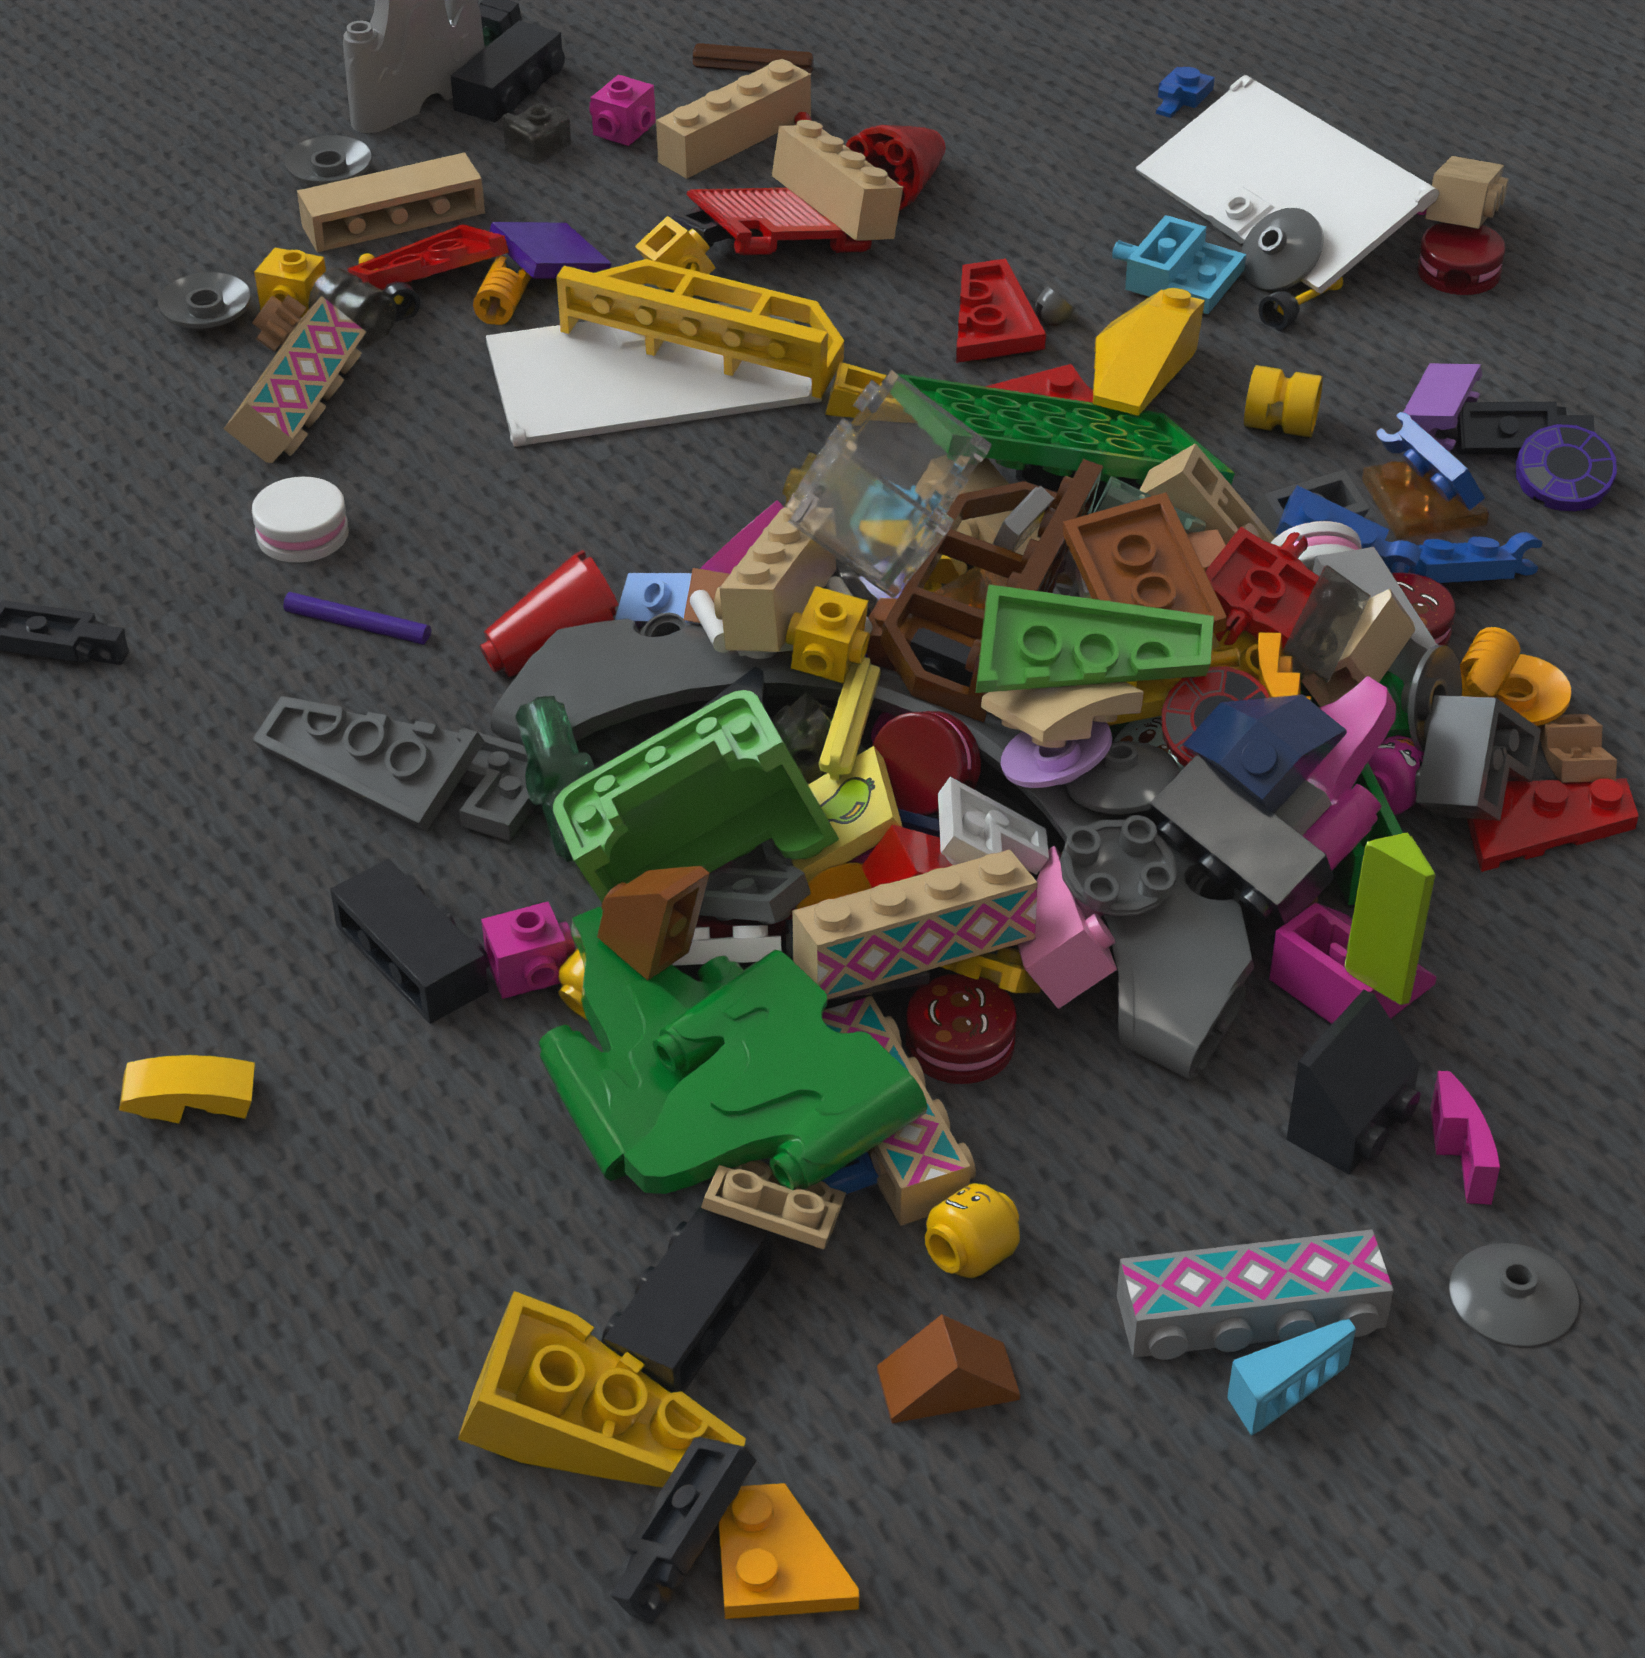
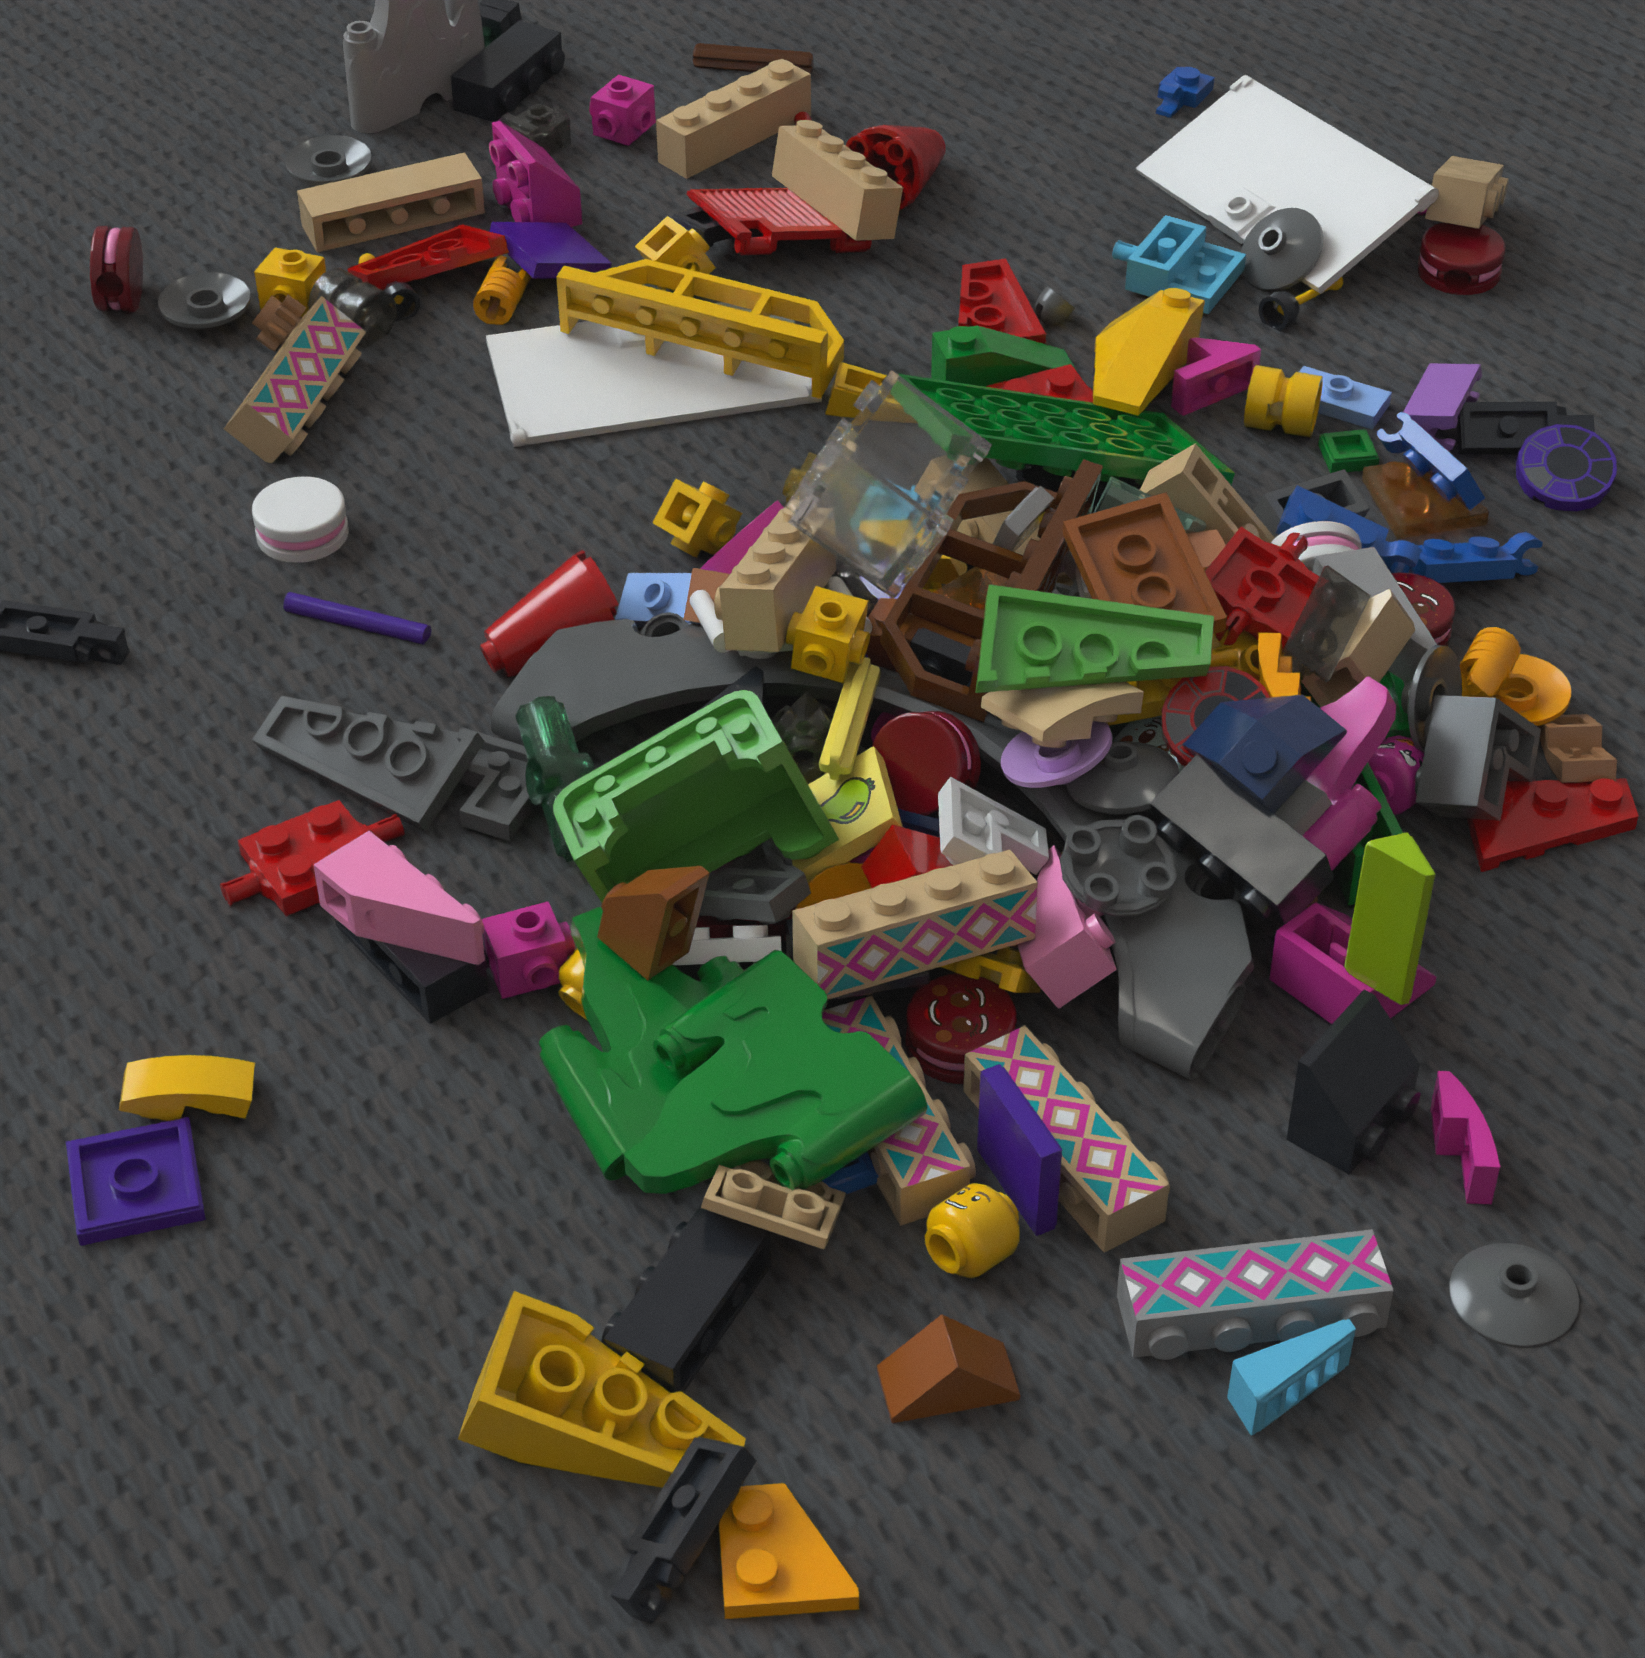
none -> dark purple tile [66,1117,206,1246]
none -> dark red head [90,226,143,312]
none -> red plate [220,800,405,917]
none -> bright pink slope [314,831,485,965]
none -> dark pink slope [489,121,582,227]
none -> yellow brick [652,478,743,557]
none -> green slope [931,325,1077,387]
none -> tan brick [963,1026,1170,1253]
none -> dark purple tile [977,1064,1062,1236]
none -> dark pink slope [1171,337,1261,416]
none -> light blue plate [1299,366,1392,429]
none -> green tile [1318,429,1379,473]

